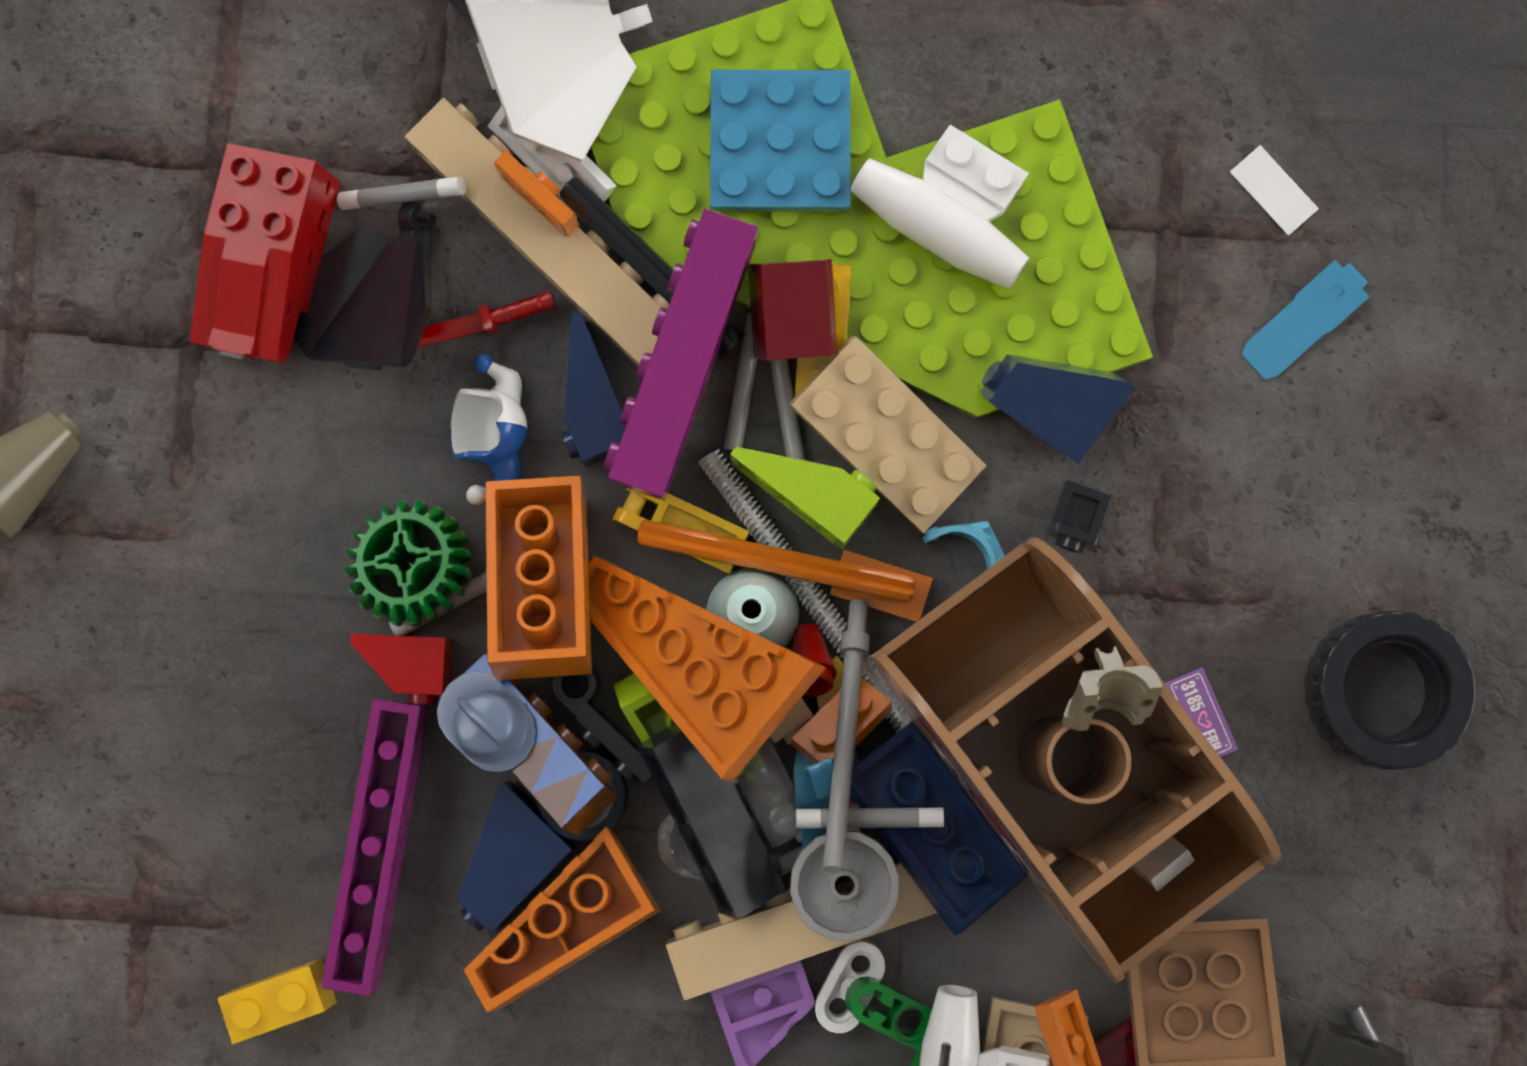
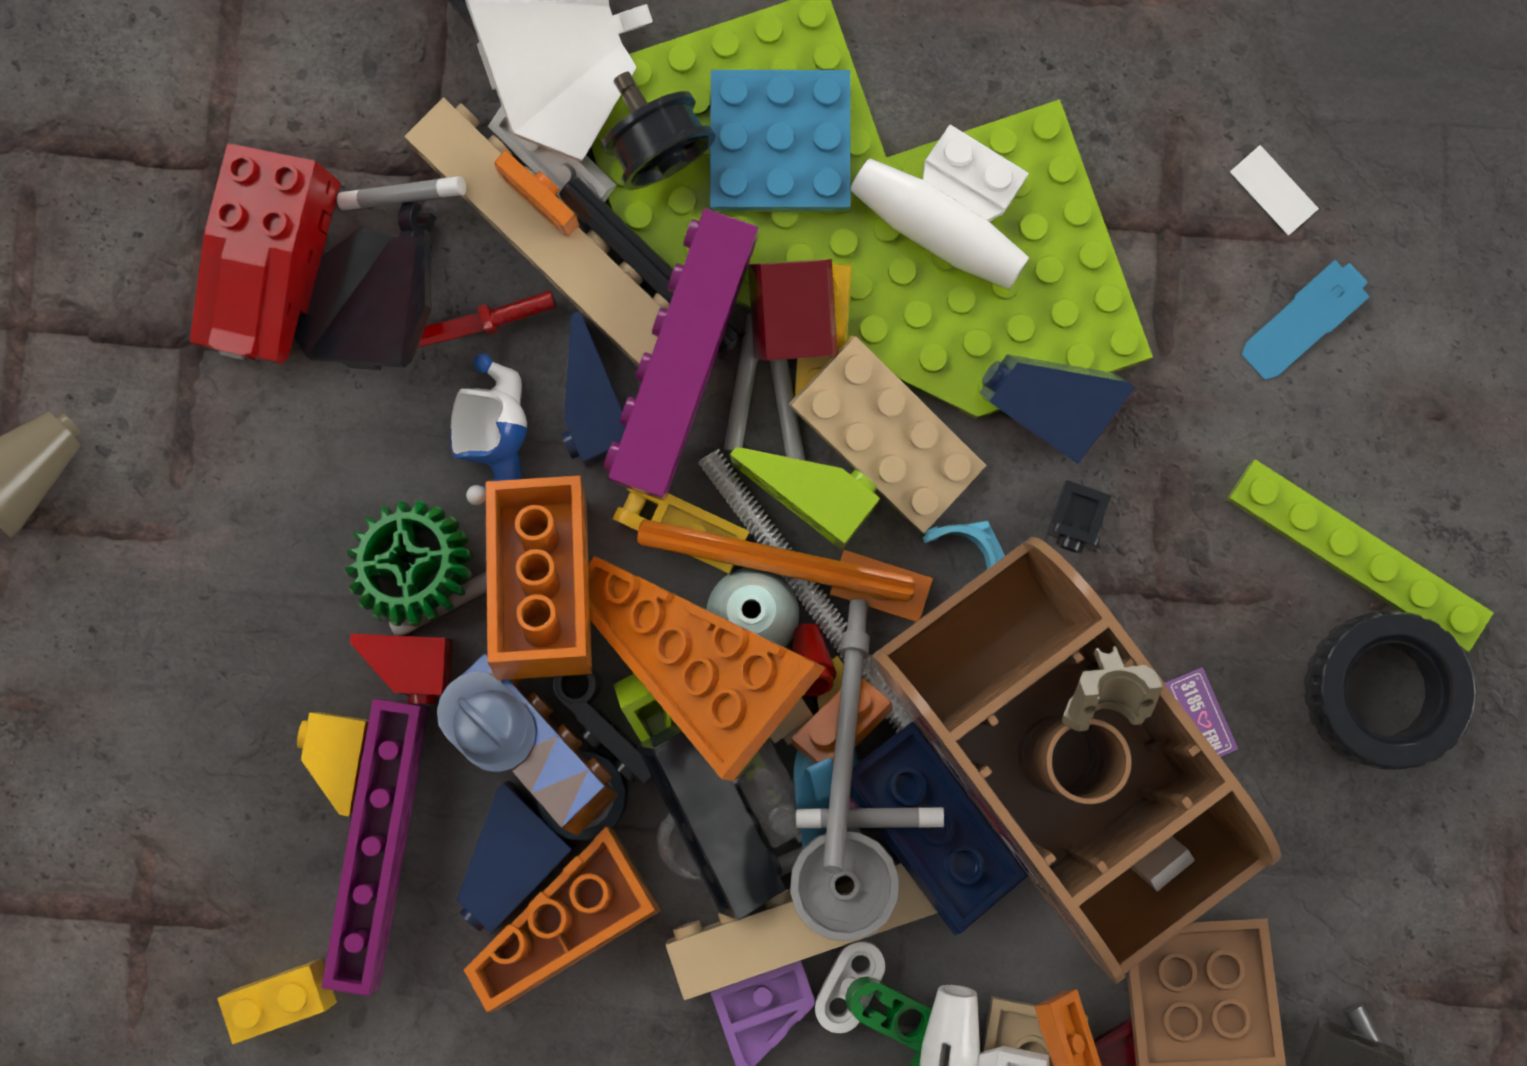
none -> yellow slope [297,712,369,816]
none -> black wheel [602,71,716,190]
none -> lime plate [1226,459,1494,652]

